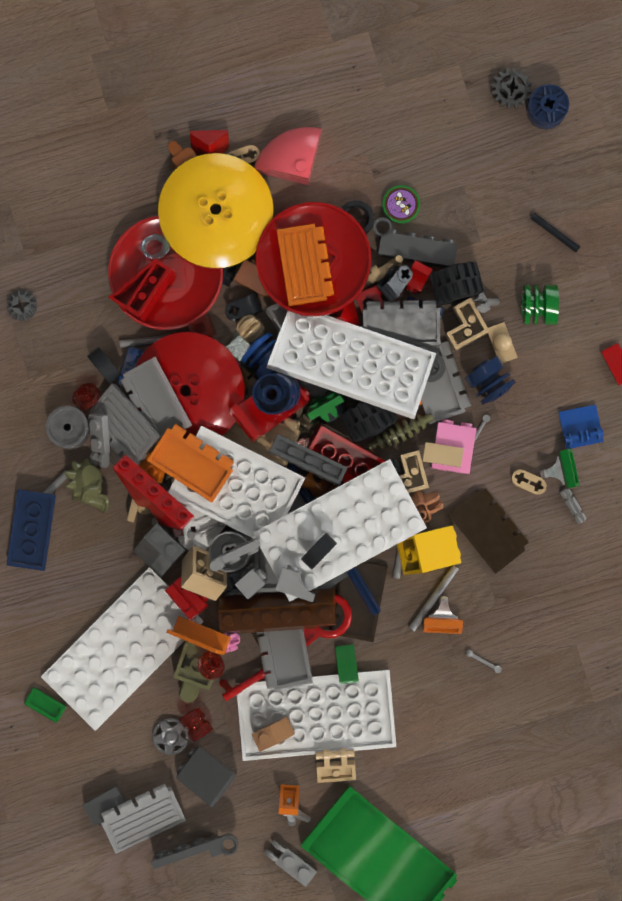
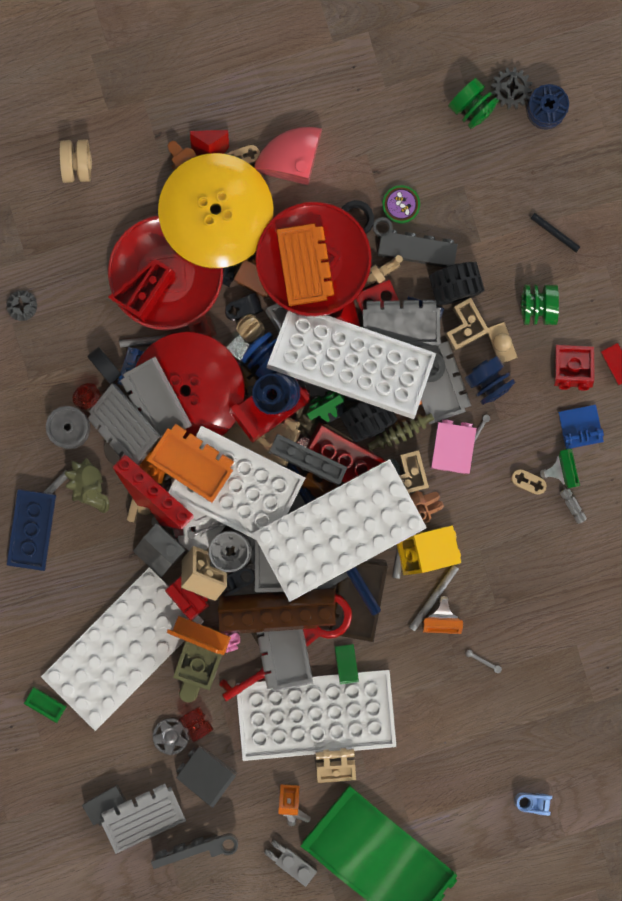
light grey hinge [89,413,110,468] -> none
clear light blue piece [141,234,170,259] -> none
clear red plate [197,651,225,680] -> none
light grey hinge [209,538,261,572] -> none
light grey brick [235,567,268,599] -> none
medium nougat slope [252,717,295,752] -> none
light grey arch [275,565,315,602] -> none
black tyre [301,533,337,570] -> none
black piece [377,265,413,301] -> none
red arch [405,260,432,294] -> none
tan tile [422,442,464,468] -> none
dark brown hinge [448,488,529,574] -> none
light grey bar [473,292,500,313] -> none
none -> tan wheel [60,139,92,183]
none -> green wheel [448,78,499,129]
none -> light blue piece [514,792,553,816]
none -> red plate [554,345,594,391]

